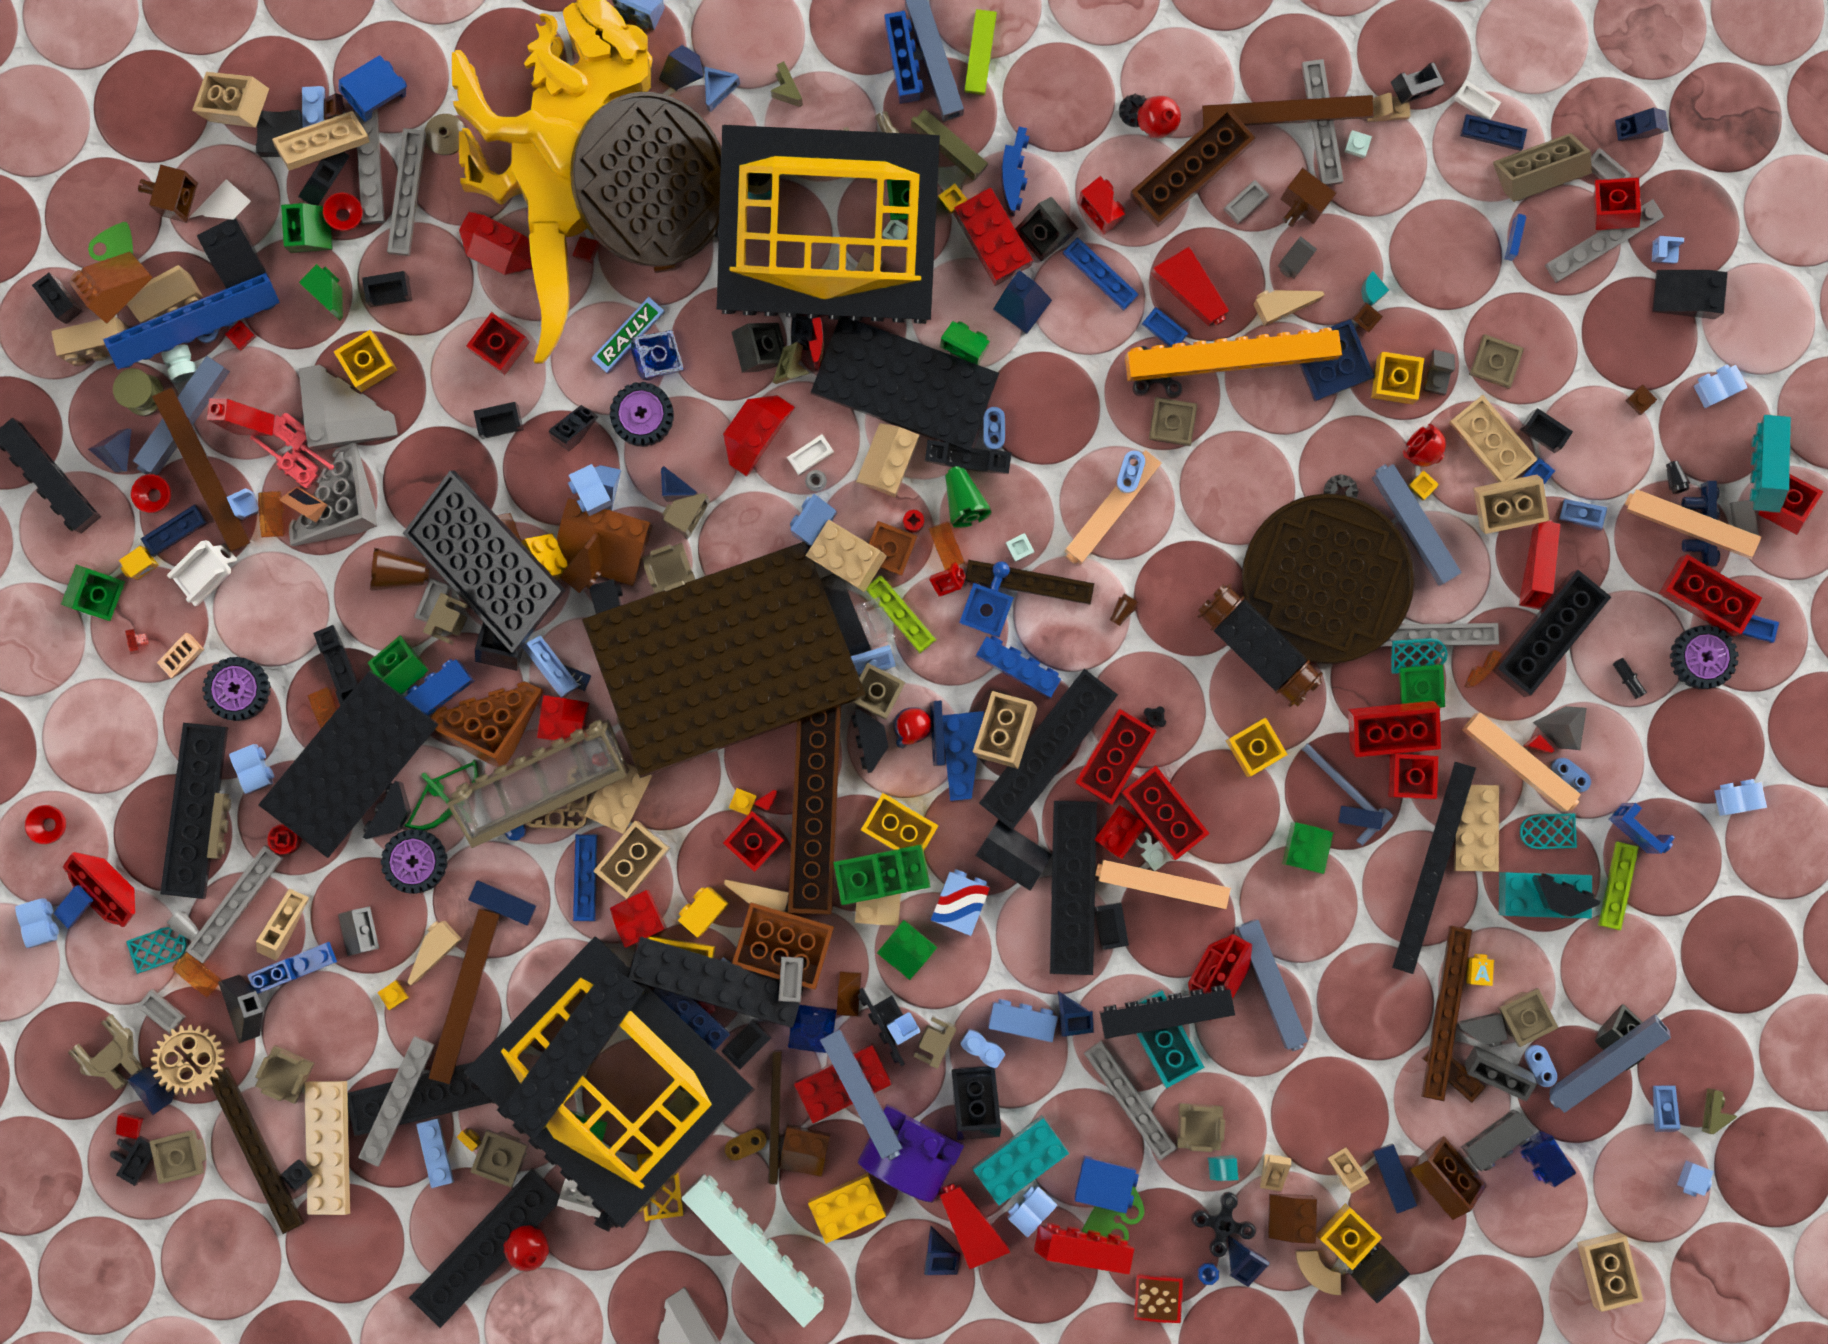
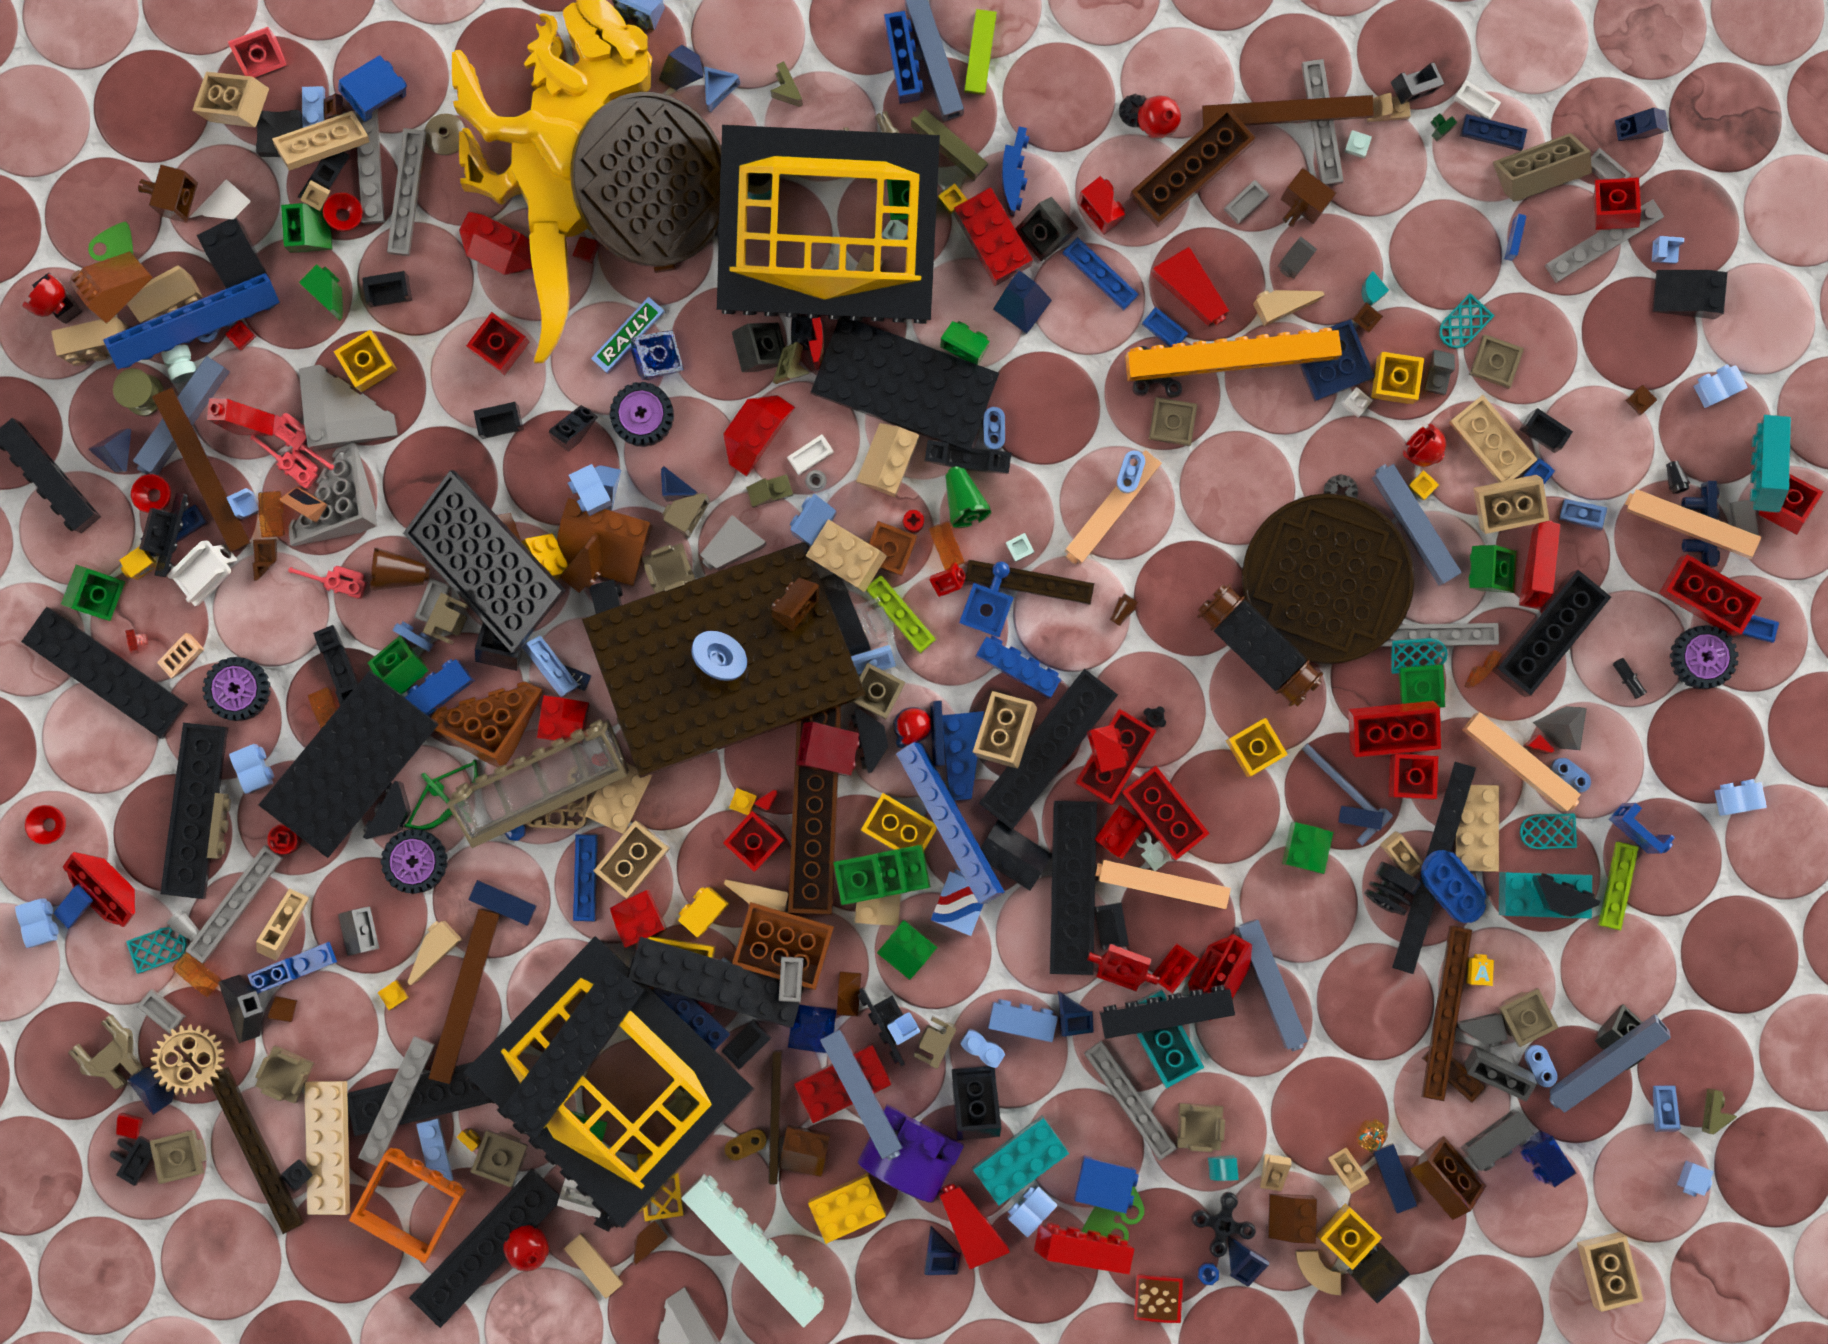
none -> black plate [21,606,188,739]
none -> red cylinder [22,274,66,317]
none -> black bracket [139,493,188,577]
none -> coral slope [228,27,287,78]
none -> reddish brown slope [252,539,277,581]
none -> reddish brown slope [268,996,297,1022]
none -> coral piece [288,566,367,599]
none -> tan plate [301,180,330,211]
none -> orange window [349,1148,467,1263]
none -> medium blue plate [393,621,434,652]
none -> tan tile [564,1233,623,1299]
none -> reddish brown slope [633,1220,668,1265]
none -> hat [691,631,747,681]
none -> light grey slope [700,515,766,571]
none -> olive slope [746,474,793,508]
none -> reddish brown slope [771,578,819,632]
none -> dark red panel [796,722,859,776]
none -> brick [896,742,1005,904]
none -> red slope [1087,724,1129,774]
none -> red plate [1087,944,1160,992]
none -> red slope [1152,943,1199,994]
none -> white tile [1342,387,1373,418]
none -> clear yellow head [1356,1118,1388,1153]
none -> black wheel [1363,862,1422,916]
none -> tan slope [1380,831,1423,876]
none -> blue tile [1421,850,1487,923]
none -> dark green tile [1430,113,1458,141]
none -> teal window [1439,293,1495,349]
none -> green slope [1468,545,1517,593]

